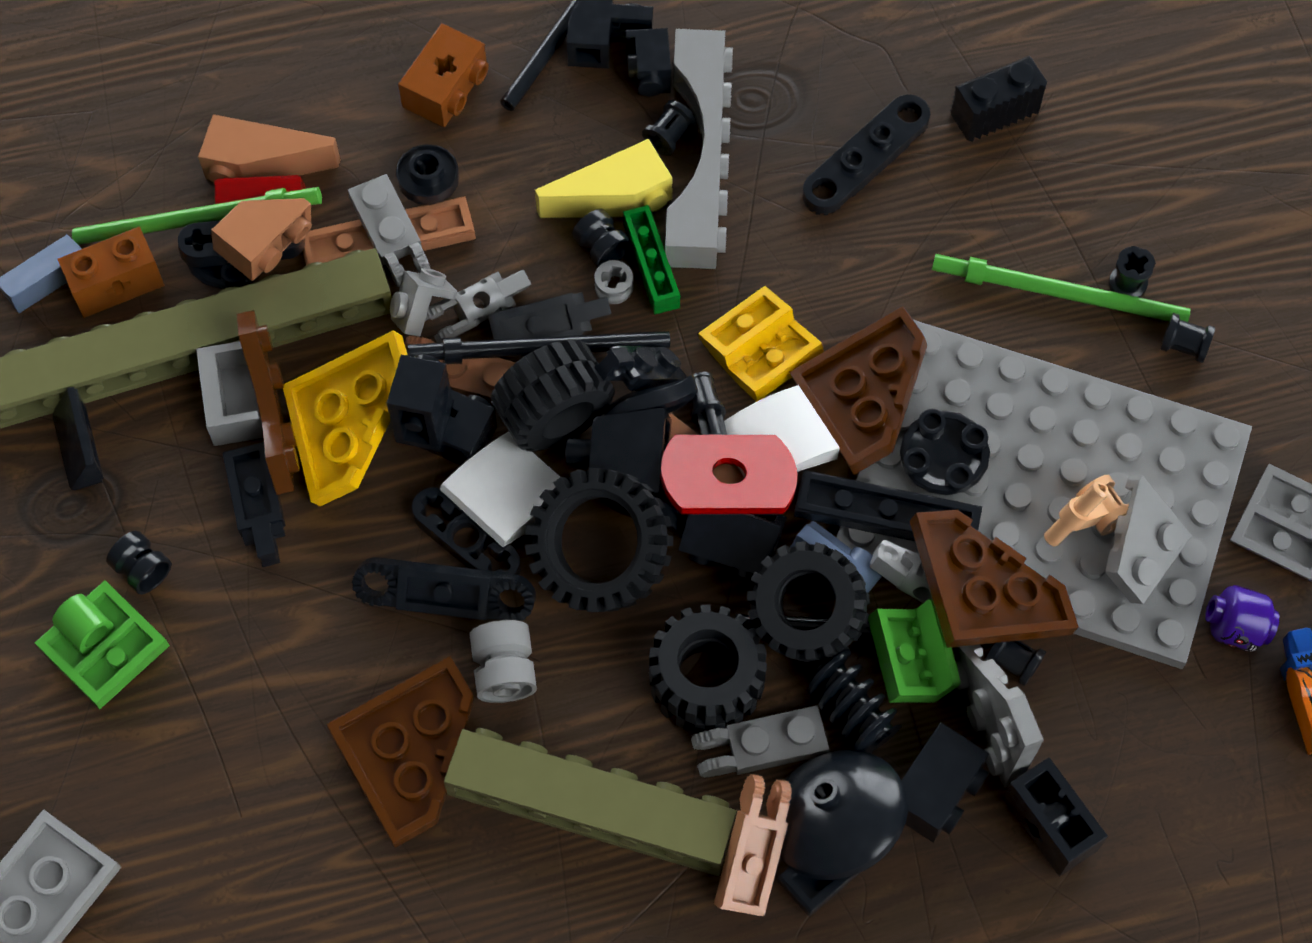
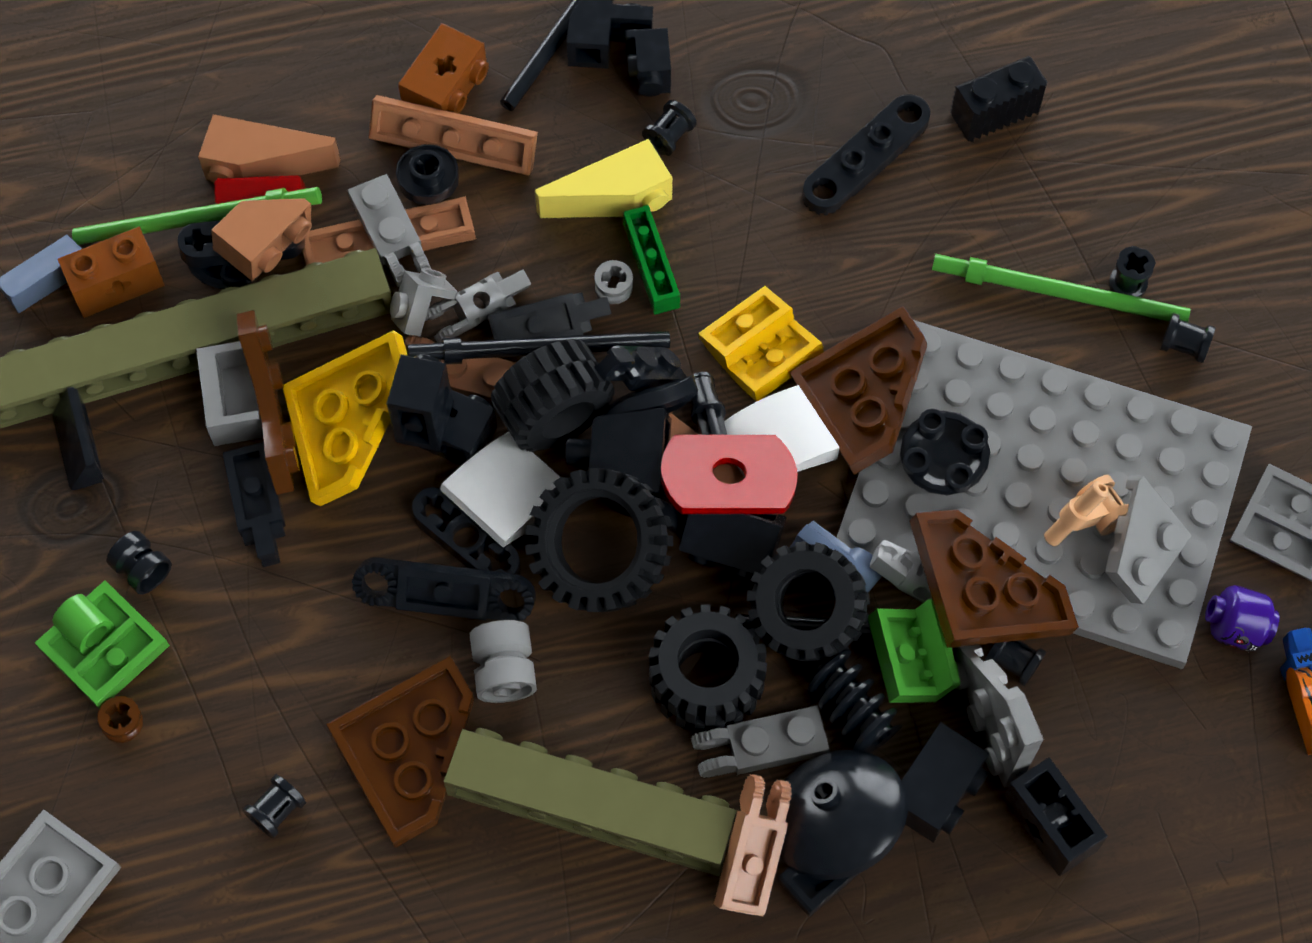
black wheel [572,209,631,267] -> none
light grey arch [665,29,733,269] -> none
black tile [794,470,983,542] -> none
none -> reddish brown bush [97,696,143,743]
none -> black bush [242,774,306,839]
none -> nougat tile [369,95,538,176]

